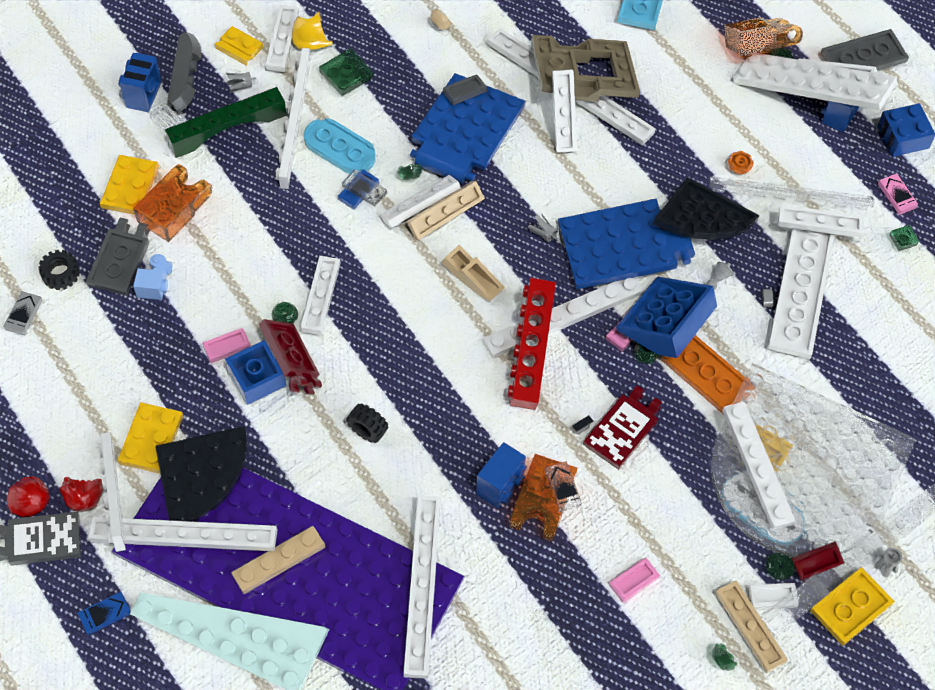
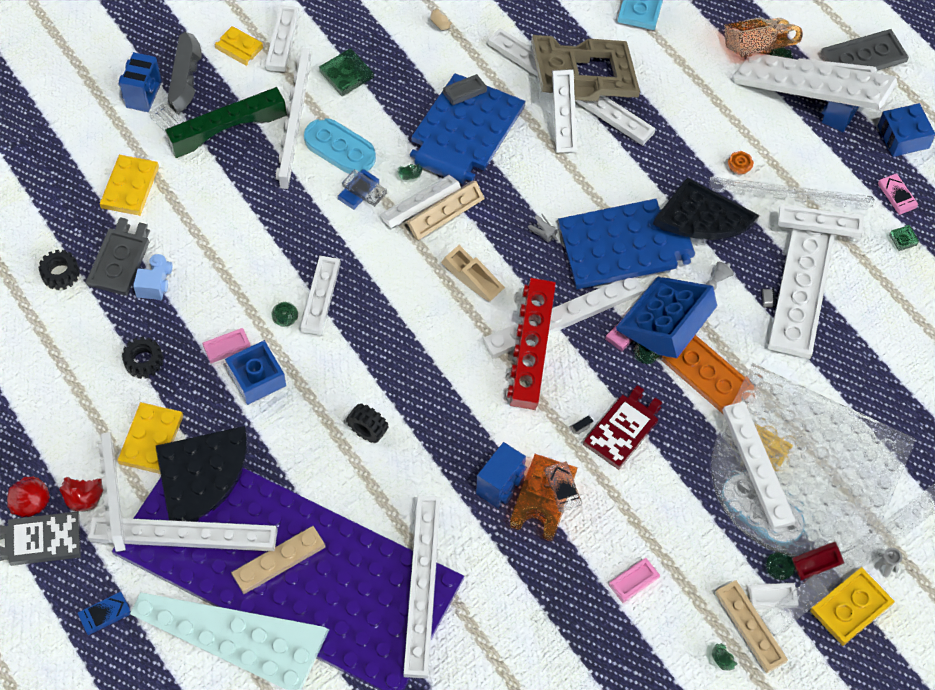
light grey tile [3,291,43,336] -> none
clear orange brick [133,164,212,243] -> none
light grey piece [226,72,257,93] -> none
dark red tile [259,319,322,394] -> none
yellow piece [292,12,333,50] -> none
none -> black tyre [122,337,163,379]

